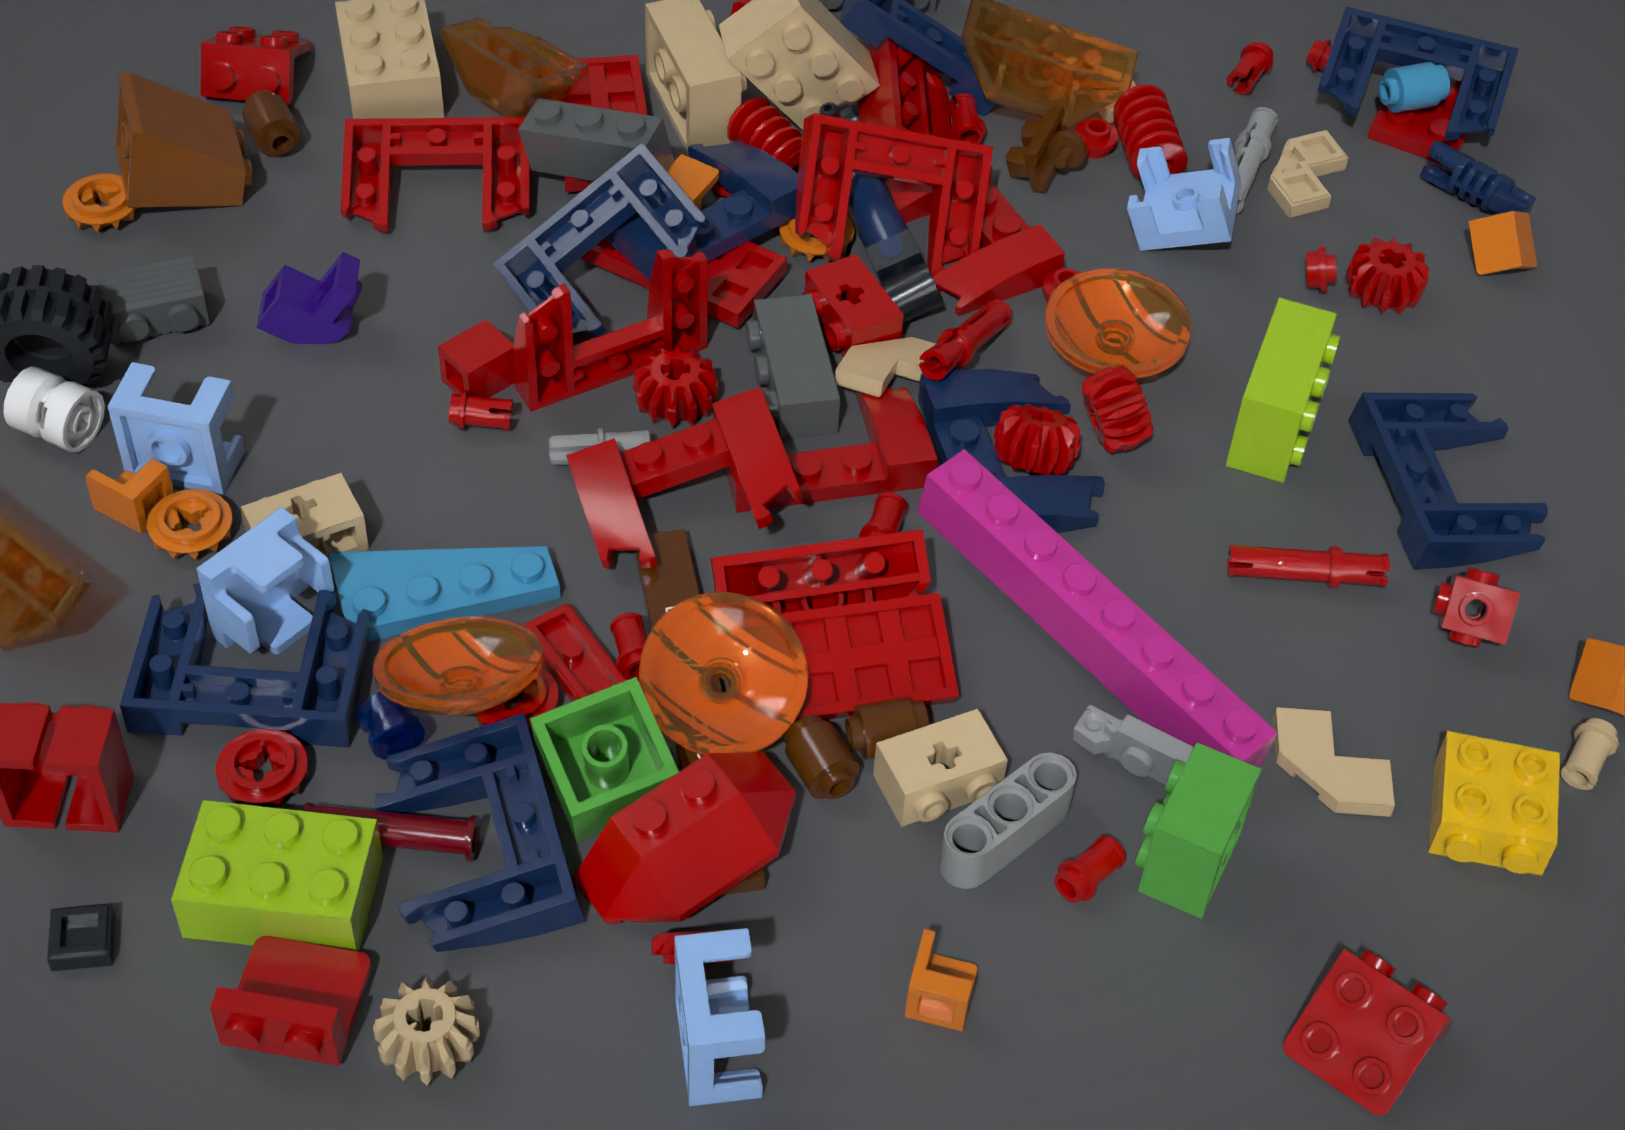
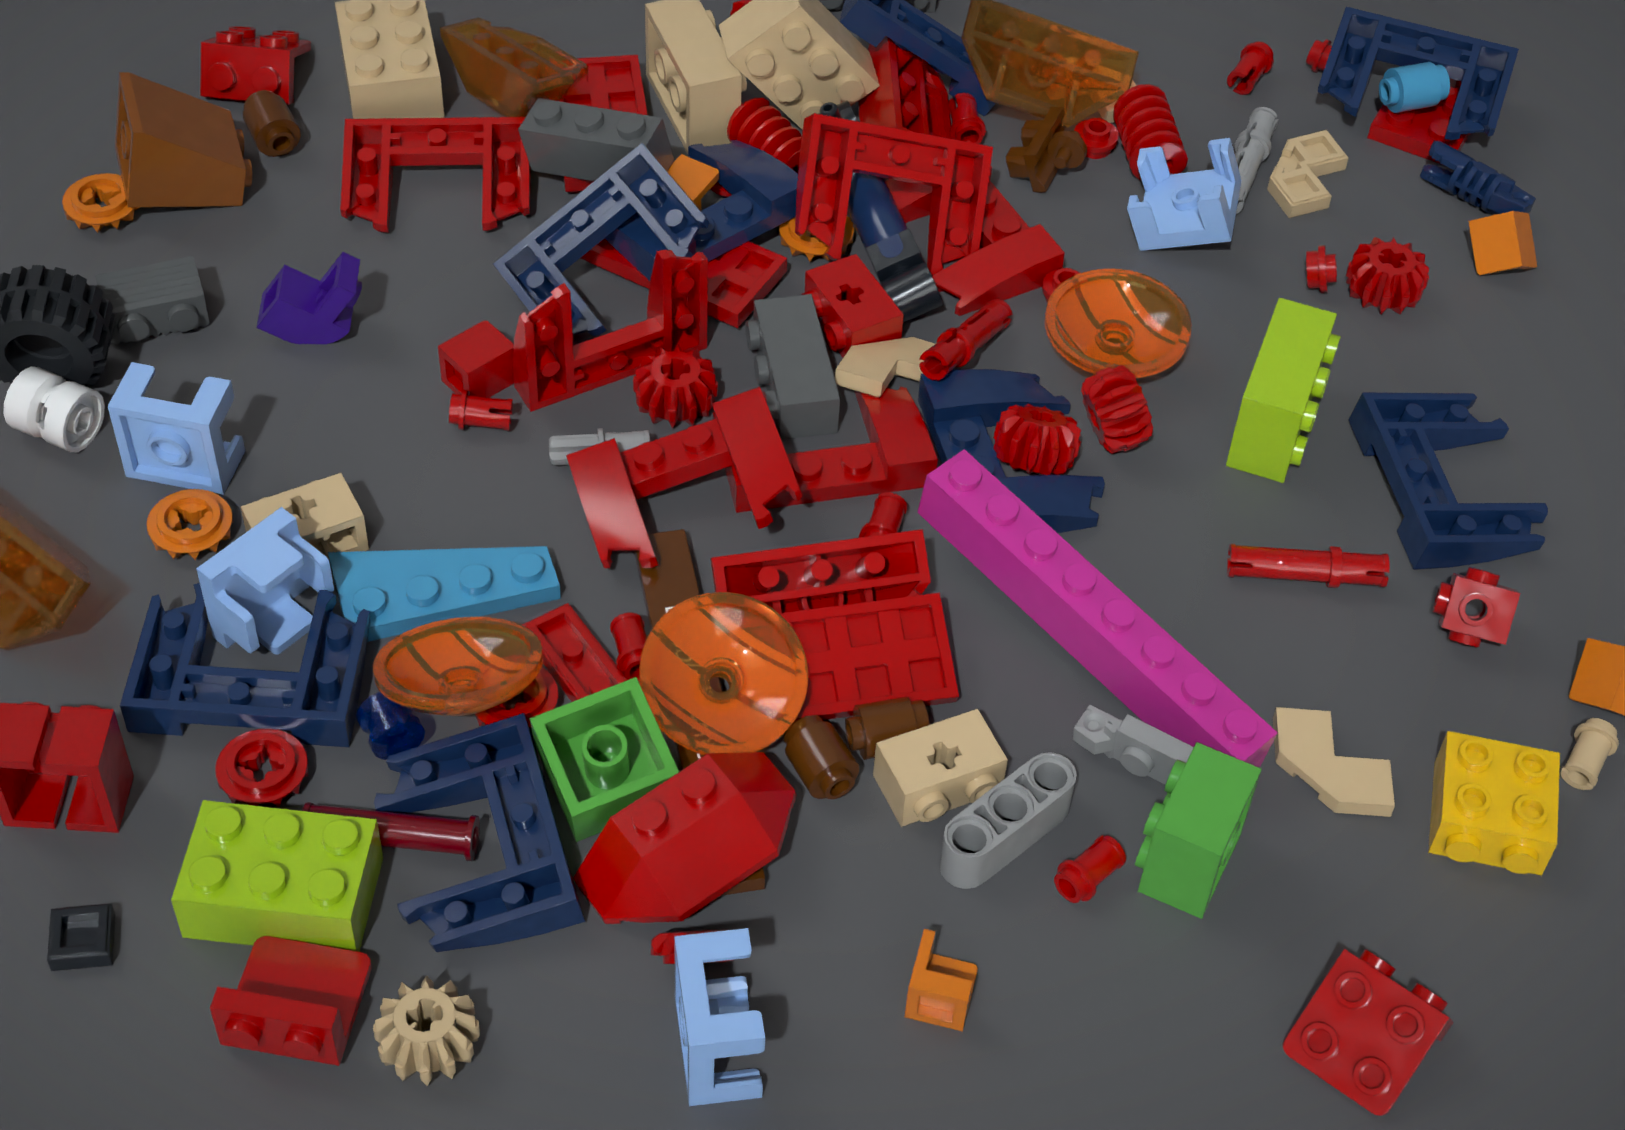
orange panel [85,458,174,534] -> none

